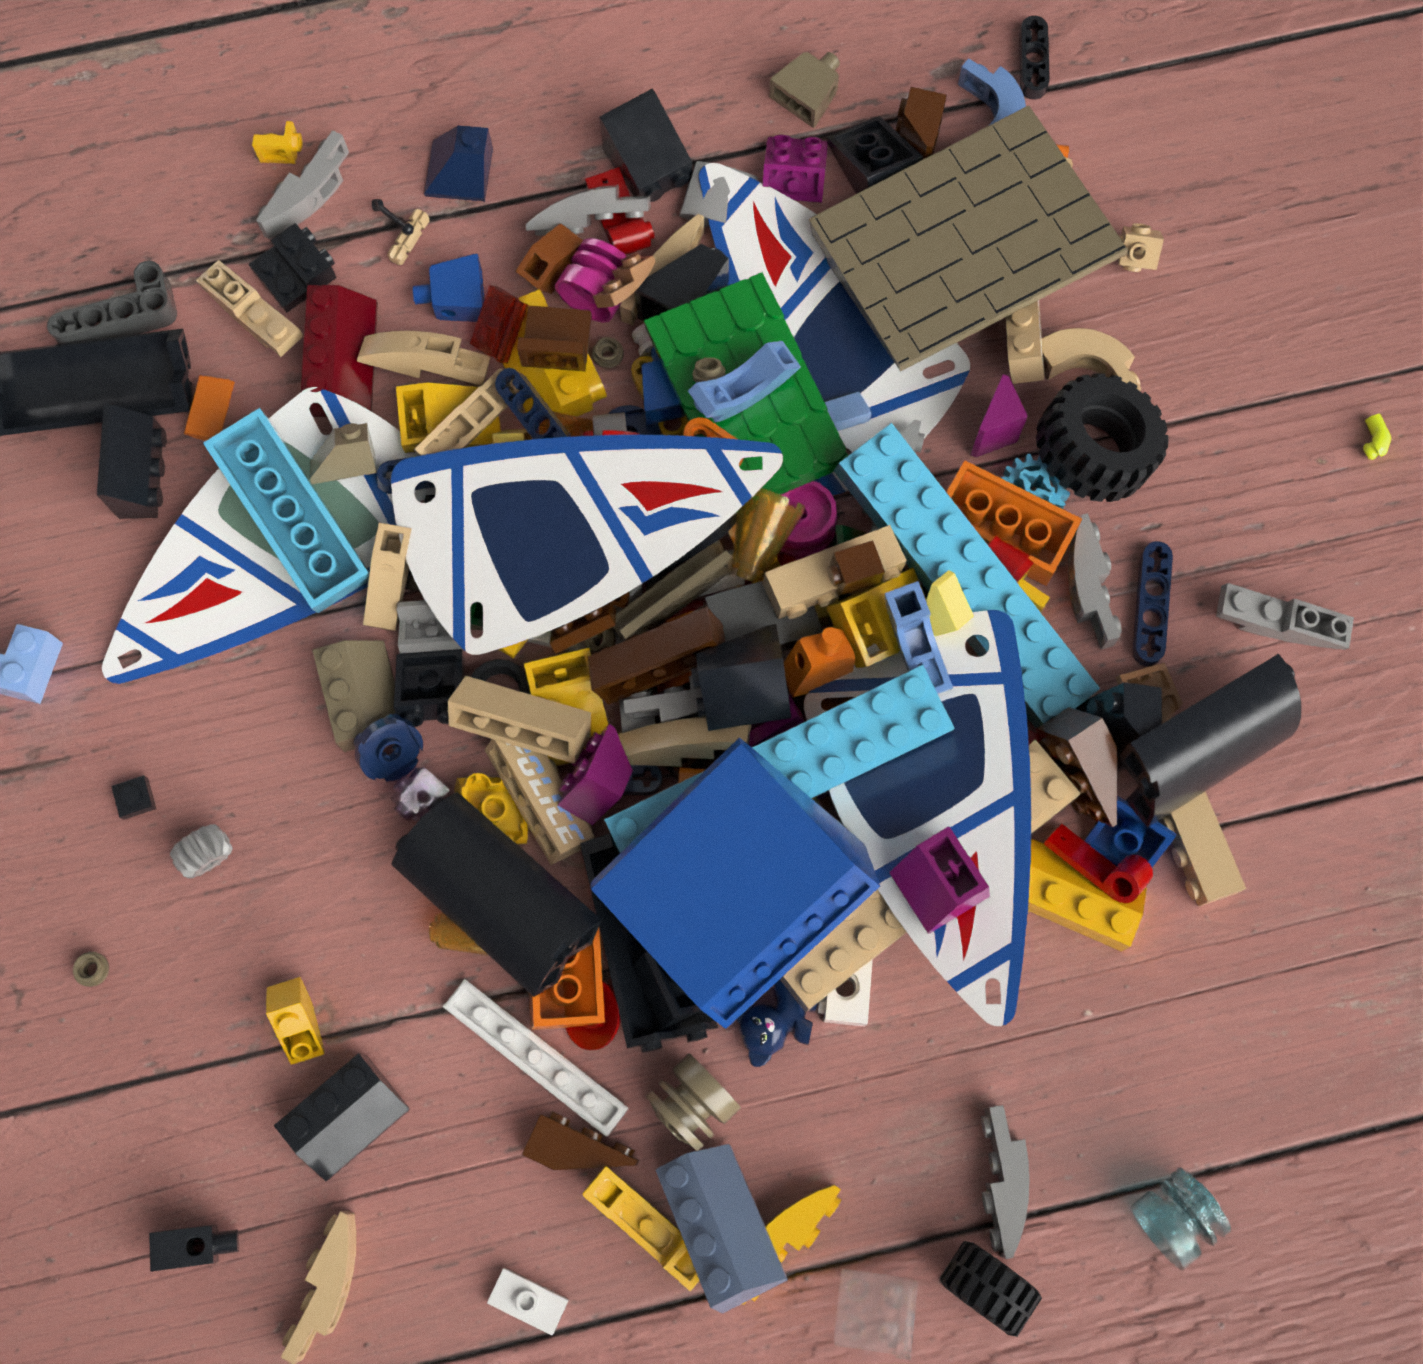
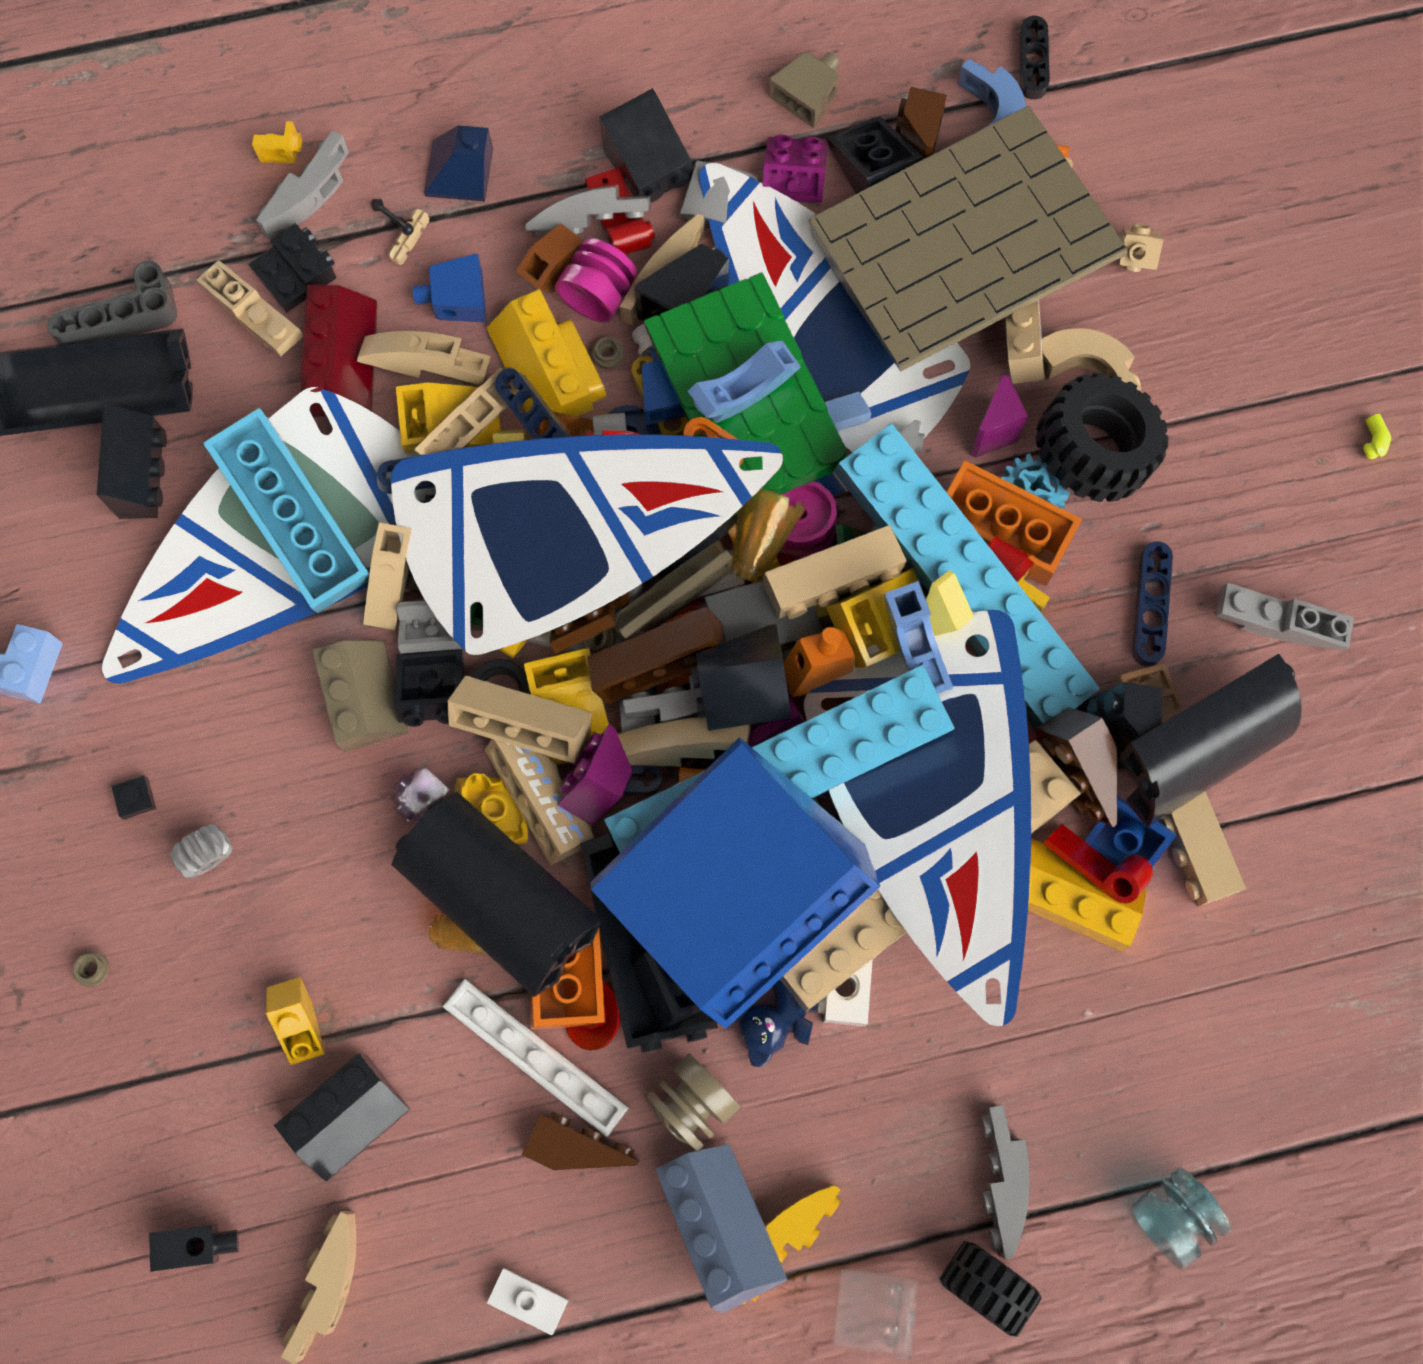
orange slope [183,375,235,441] -> none
dark tan slope [310,423,377,484] -> none
dark blue plate [353,714,423,782] -> none
clear red plate [469,285,528,363] -> none
reddish brown bracket [517,306,592,372] -> none
yellow slope [582,1166,699,1291] -> none
medium nougat slope [593,253,656,308] -> none
dark tan plate [692,358,726,383] -> none
reddish brown brick [827,540,885,595] -> none
magenta slope [889,826,990,934] -> none
light grey slope [1068,513,1122,650] -> none

